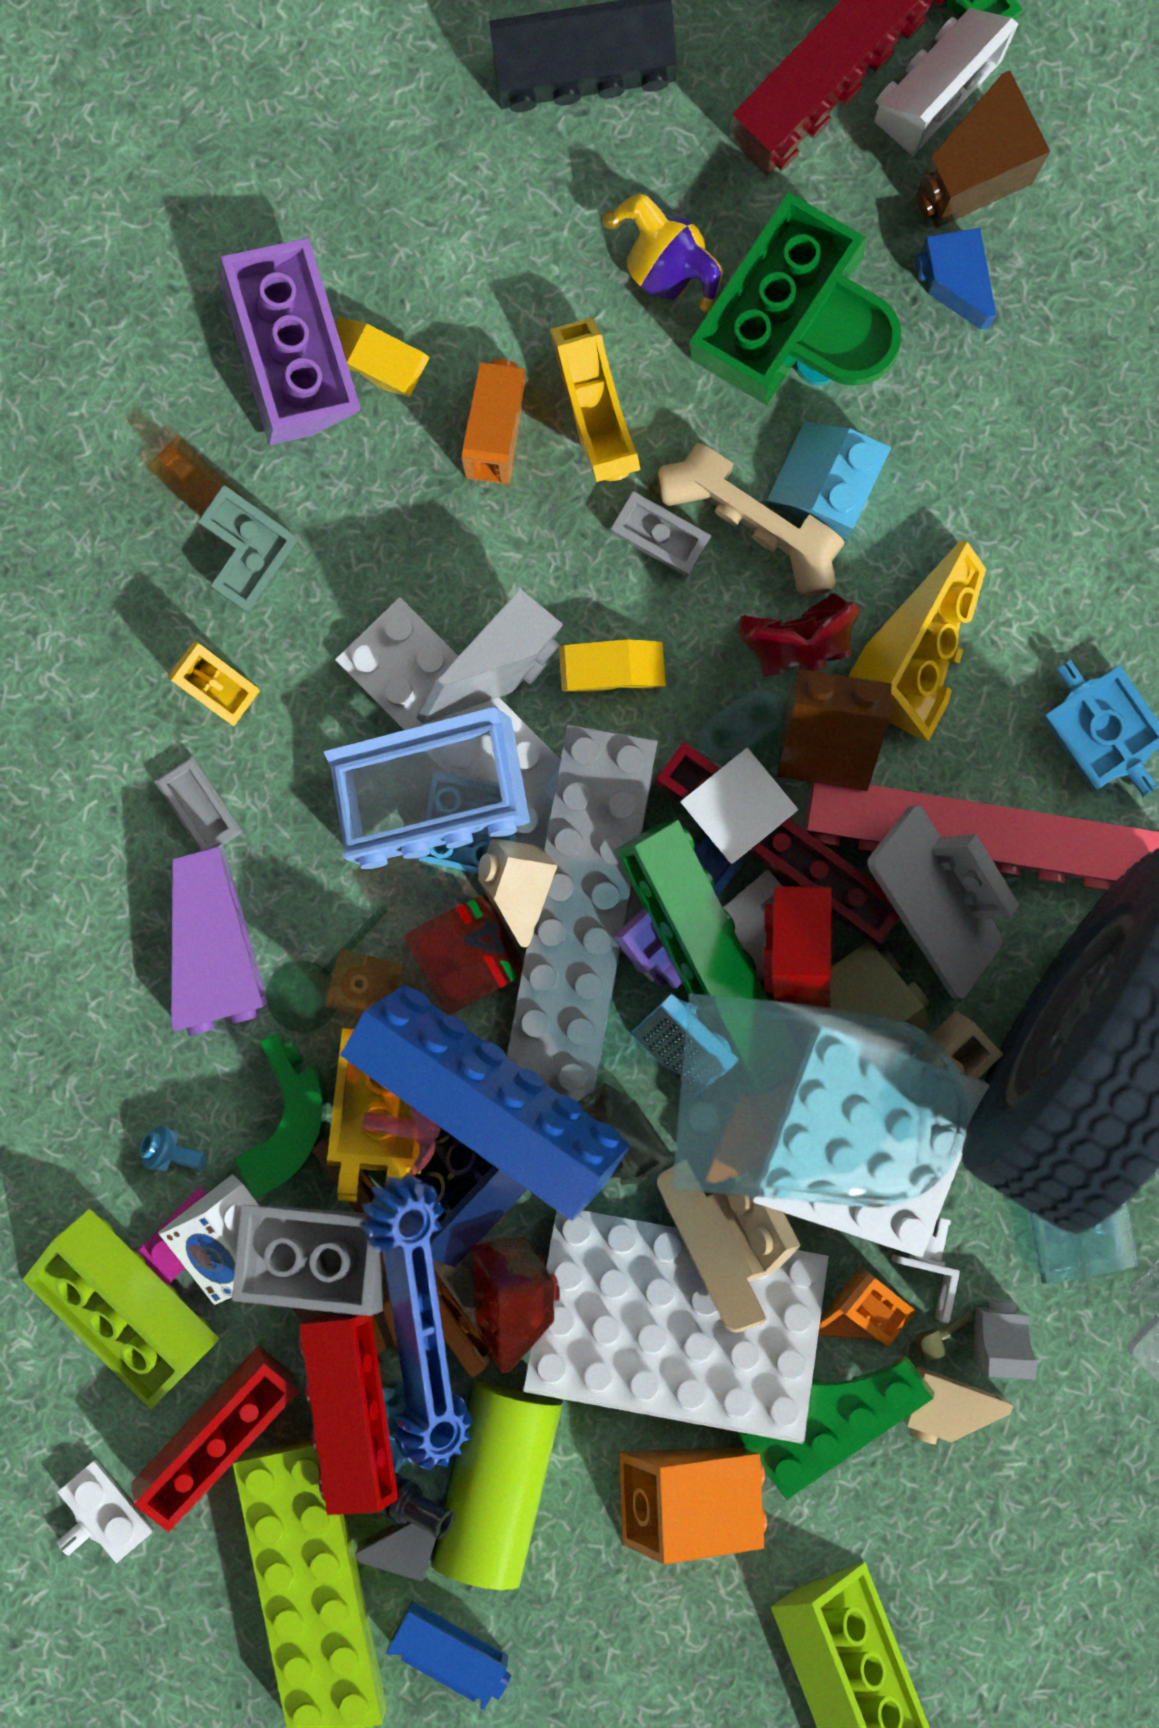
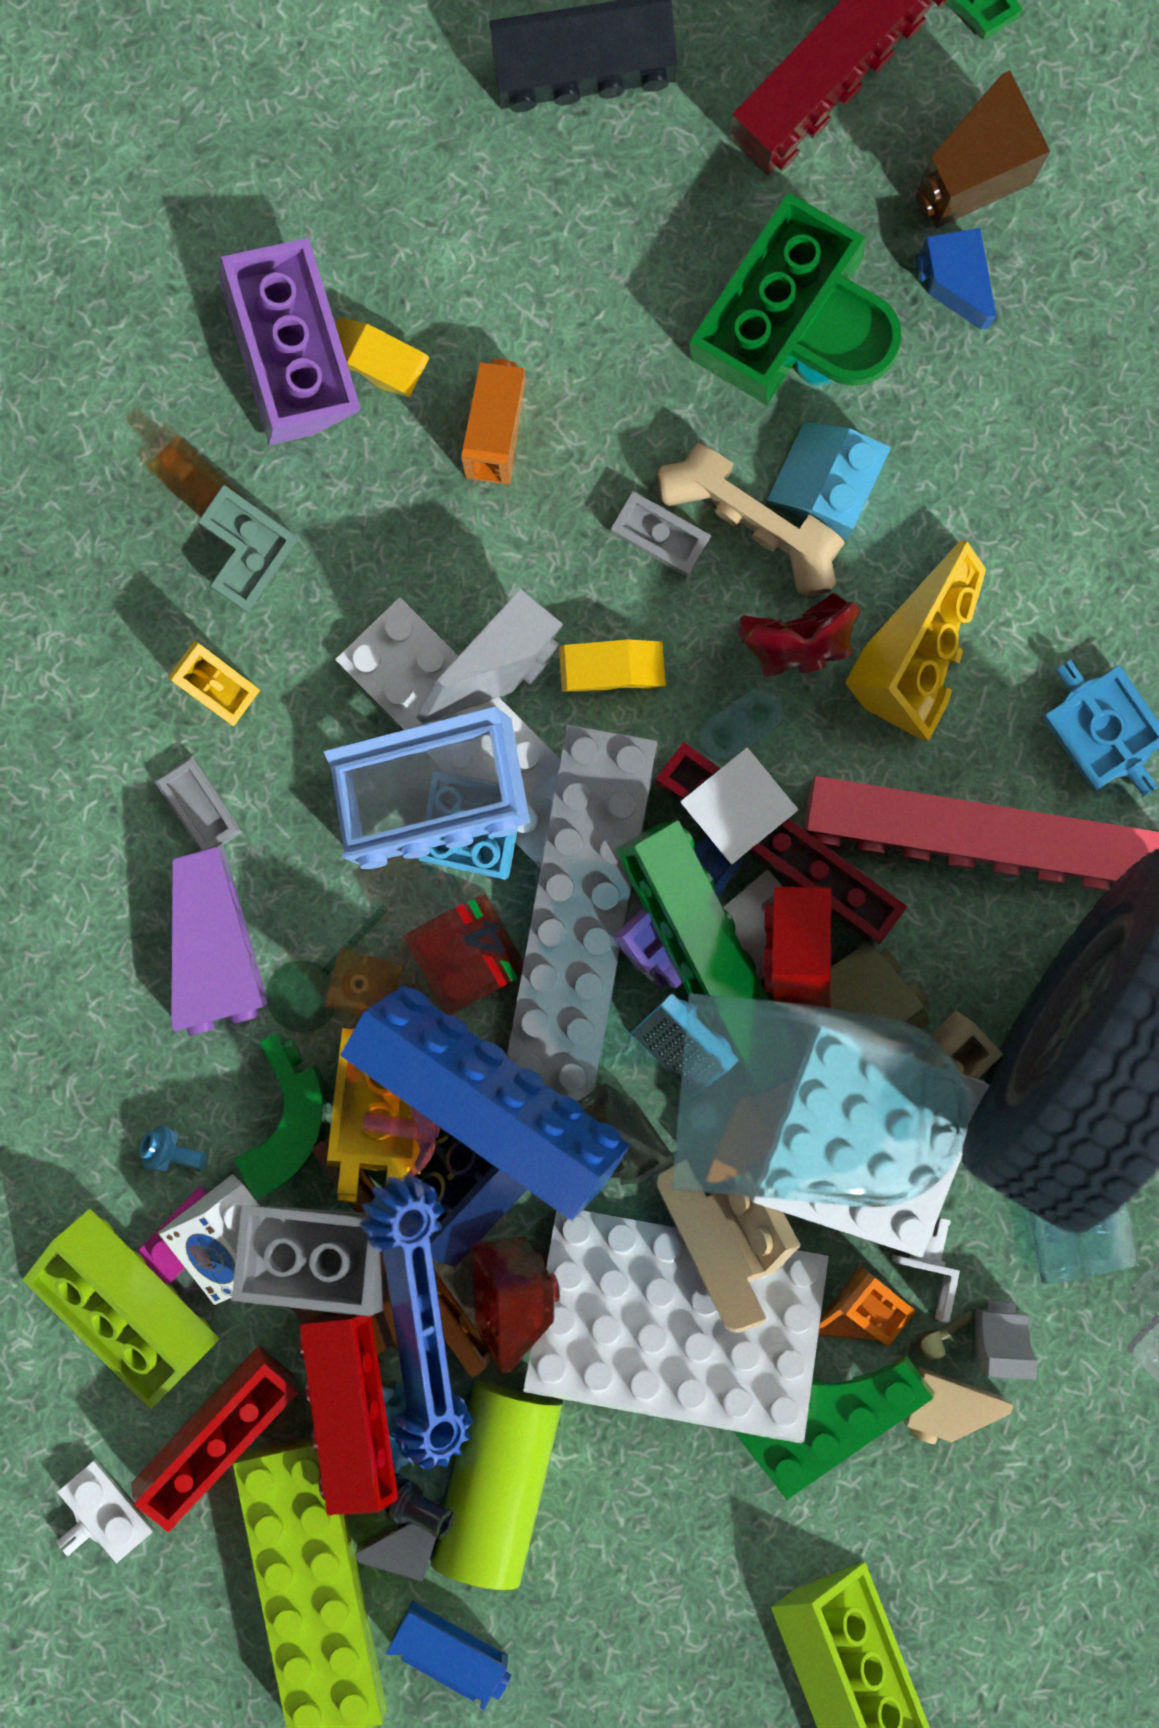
slope [478,838,558,947] -> none
yellow arch [550,317,641,482] -> none
piece [602,193,724,314] -> none
orange slope [619,1447,767,1565] -> none
reddish brown slope [777,669,892,791] -> none
light grey bracket [868,805,1019,998] -> none
white slope [874,8,1018,156] -> none

